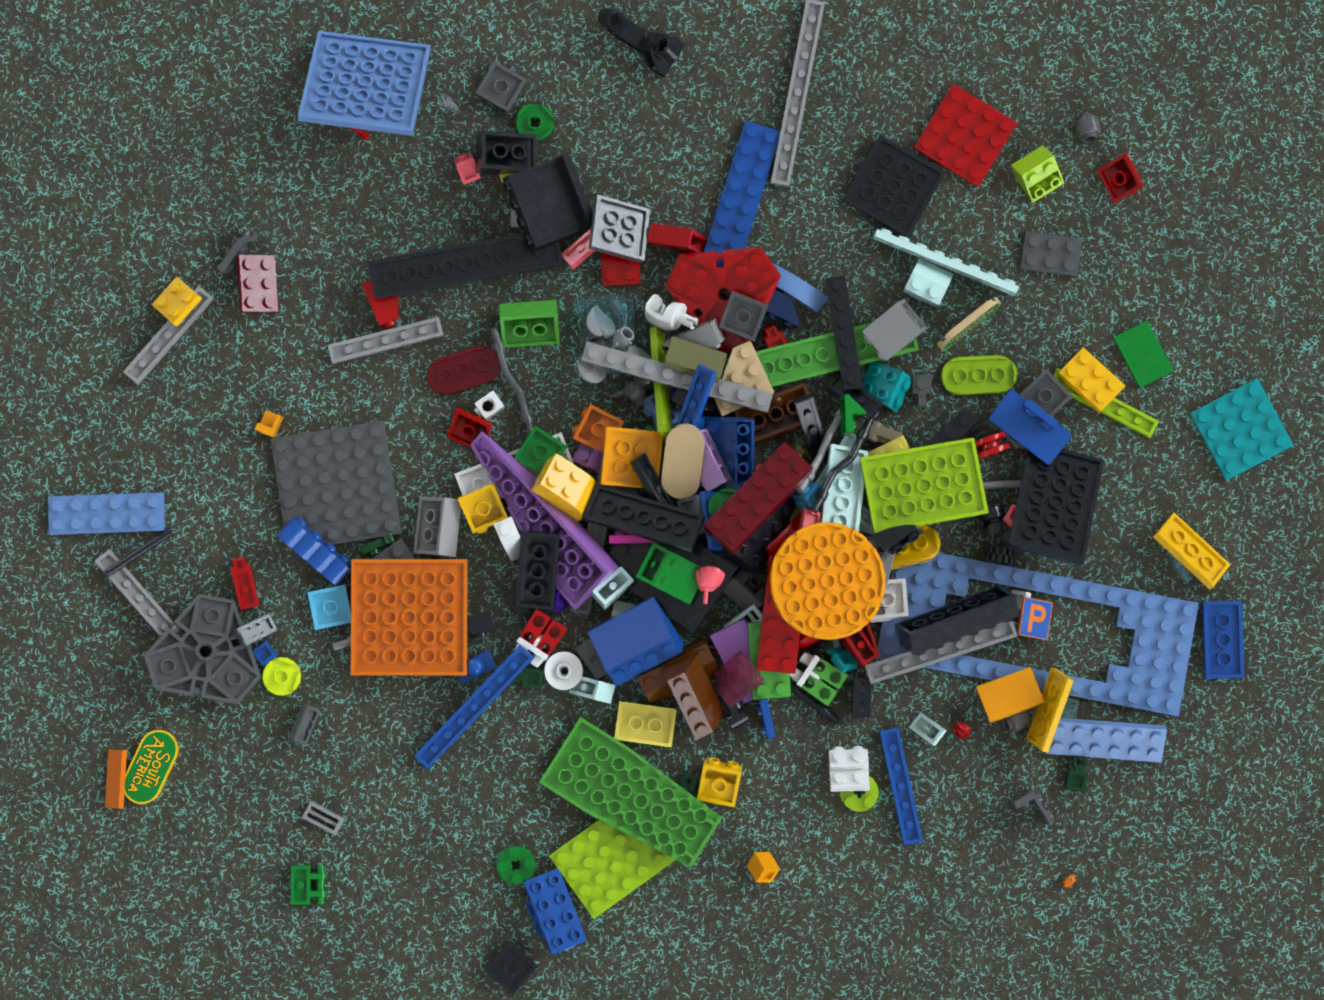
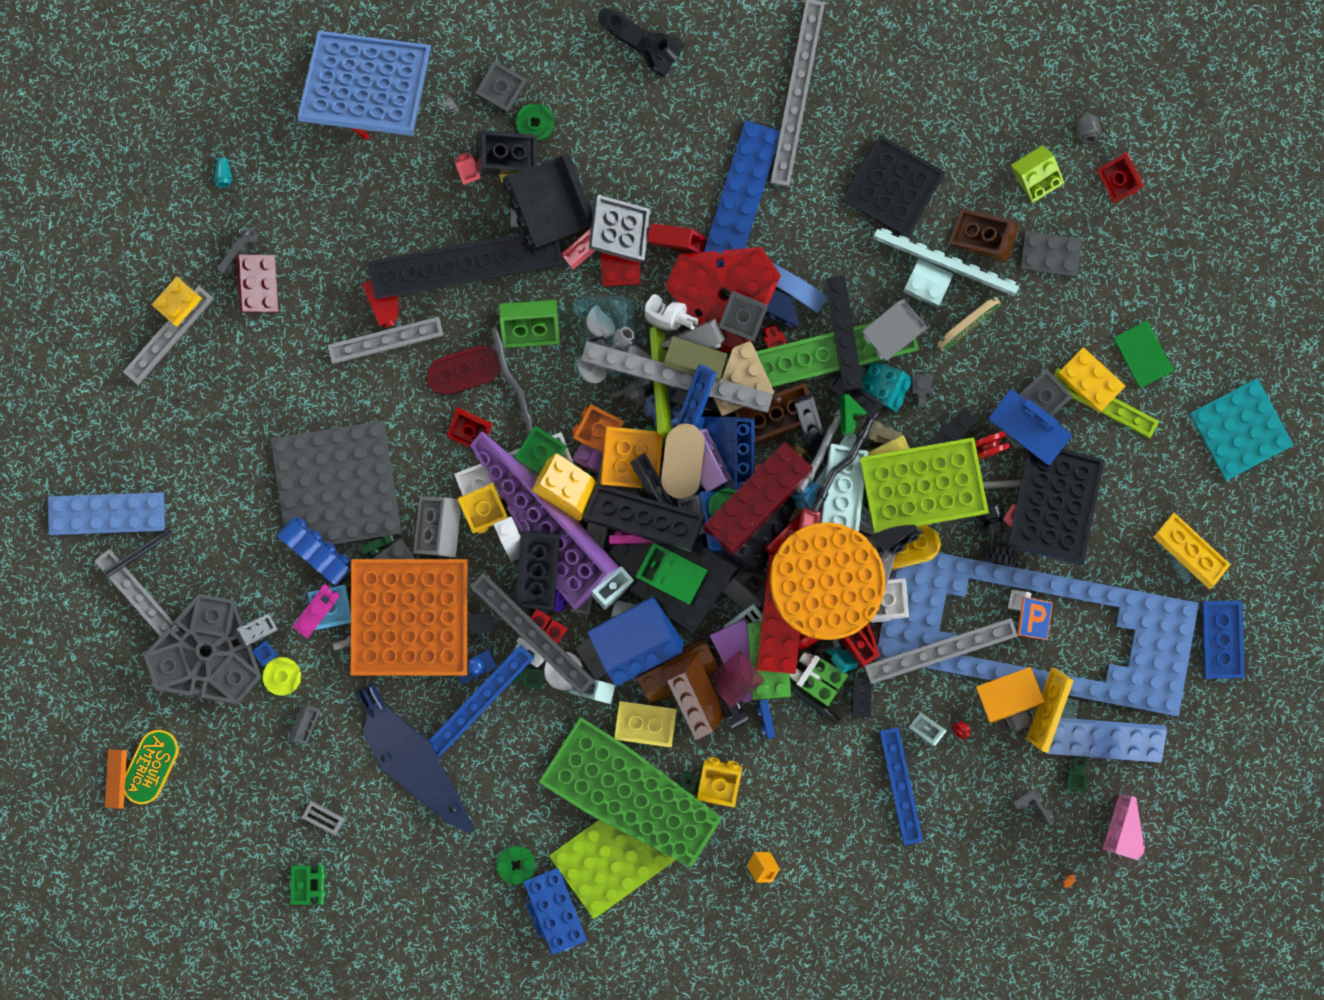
red hinge [231,556,260,610] -> none
light orange panel [255,411,284,438] -> none
white brick [474,390,505,421] -> none
black plate [484,940,538,996] -> none
coral piece [695,566,725,604] -> none
white plate [828,746,870,792] -> none
lime plate [840,776,879,812] -> none
black brick [895,585,1020,655] -> none
red plate [913,84,1018,188] -> none
lime tile [941,355,1018,396] -> none
none -> teal cone [213,158,233,187]
none -> dark pink plate [292,584,340,638]
none -> dark blue wing [357,683,474,832]
none -> dark grey plate [470,573,595,694]
none -> reddish brown slope [949,208,1019,263]
none -> bright pink slope [1103,794,1145,860]

